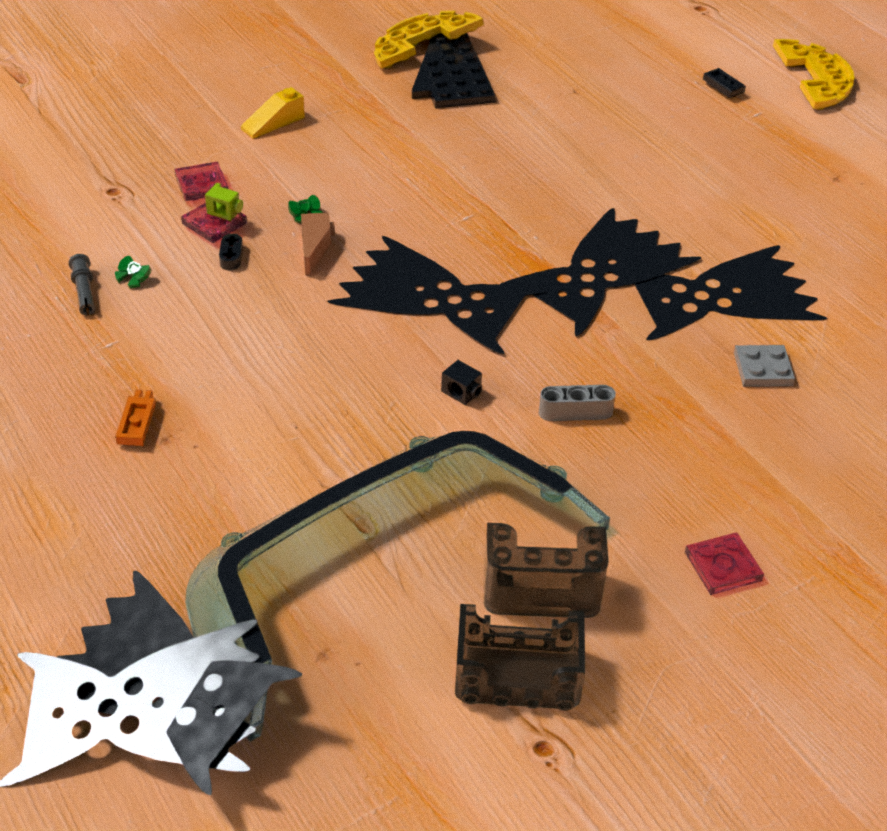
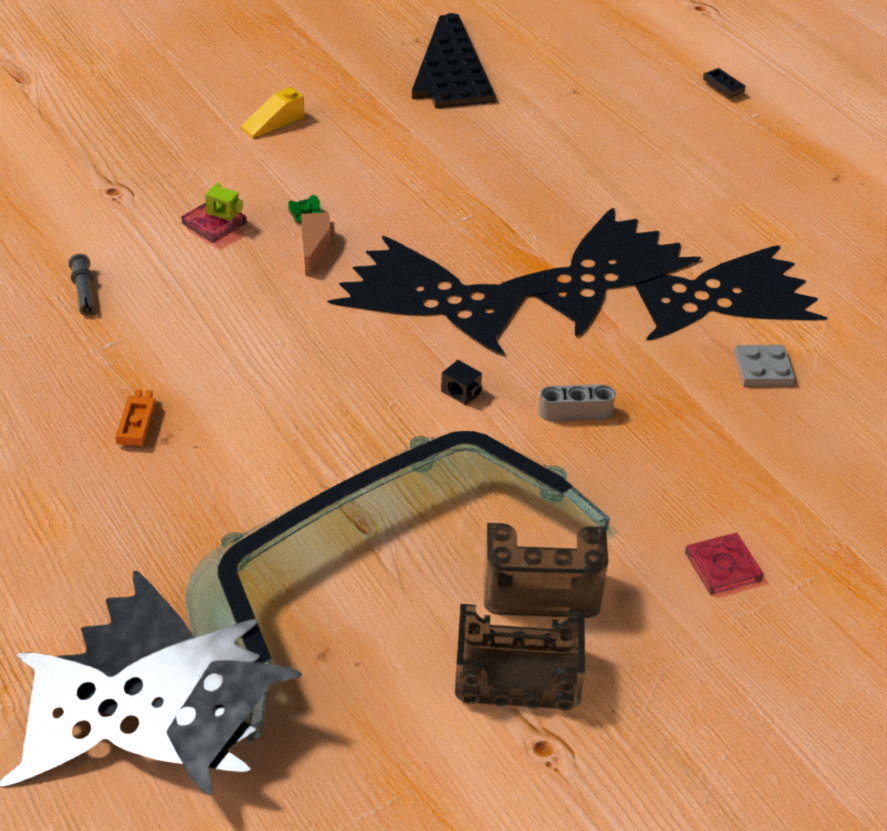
green piece [115,256,152,288] -> none
clear pink plate [174,161,229,201] -> none
black beam [219,234,243,270] -> none
yellow plate [374,11,484,69] -> none
yellow plate [773,39,855,110] -> none

